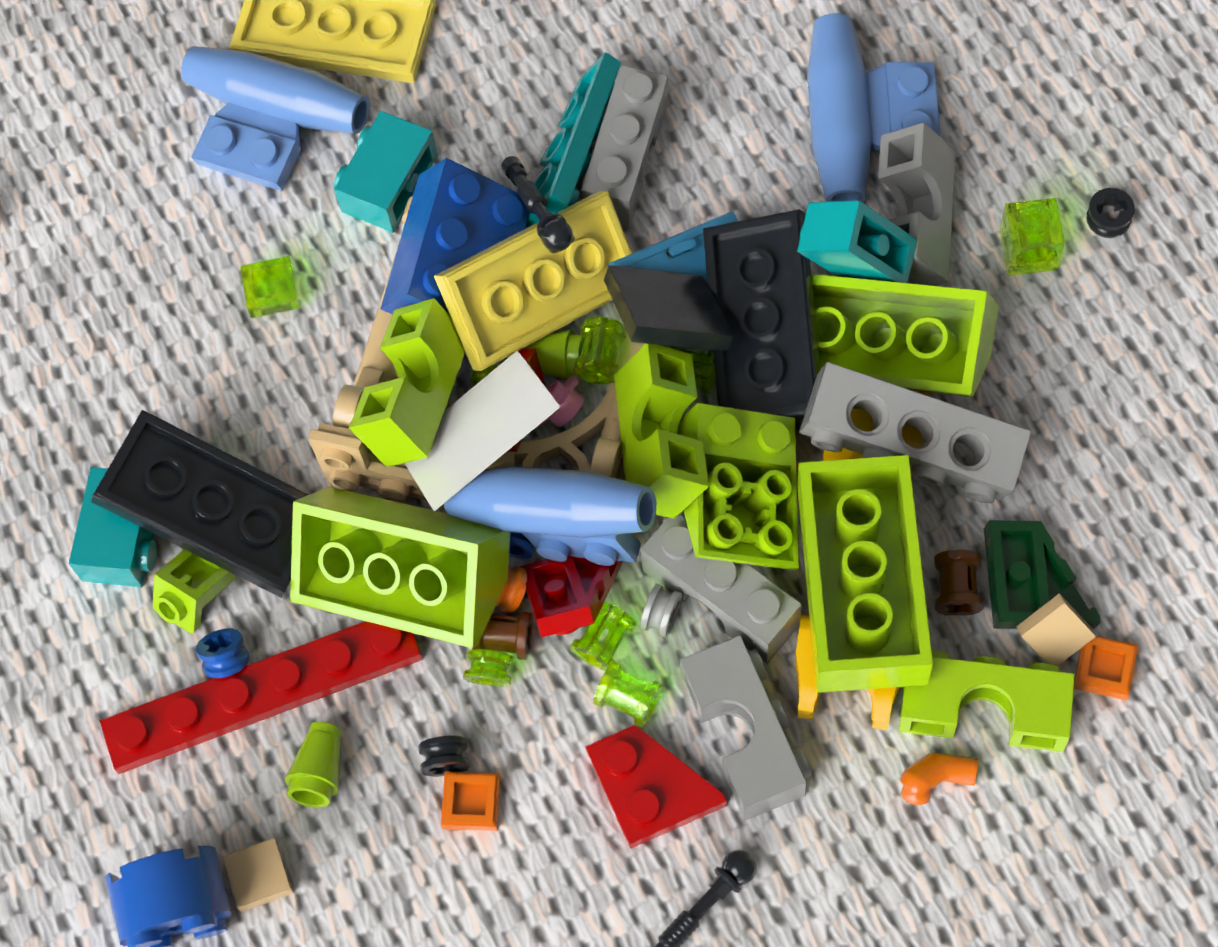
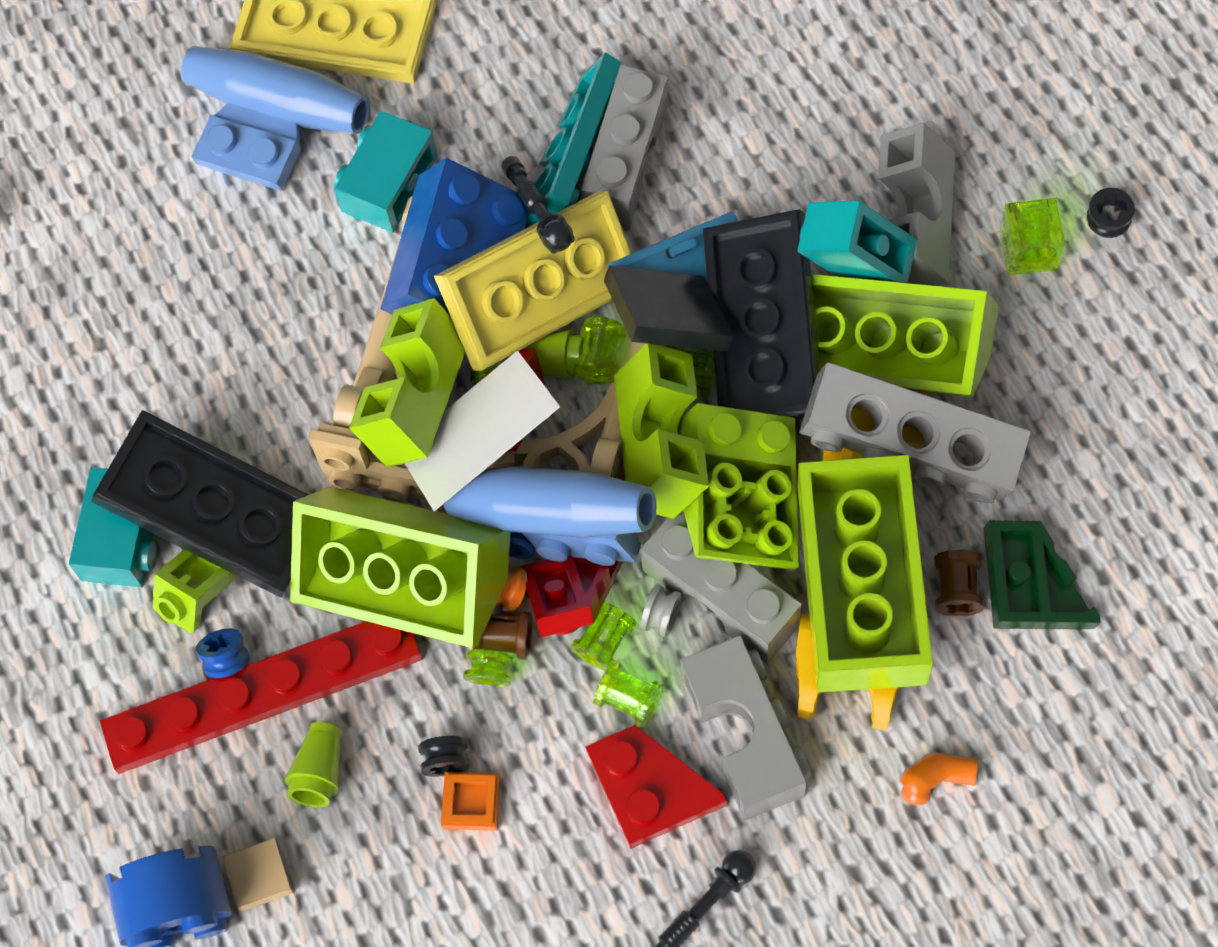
clear neon green plate [240,256,300,318] -> none
bright pink plate [539,375,585,428] -> none
medium blue plate [807,13,941,202] -> none
lime arch [898,650,1075,752] -> none
tan tile [1016,594,1096,666] -> none
orange tile [1074,636,1138,701] -> none

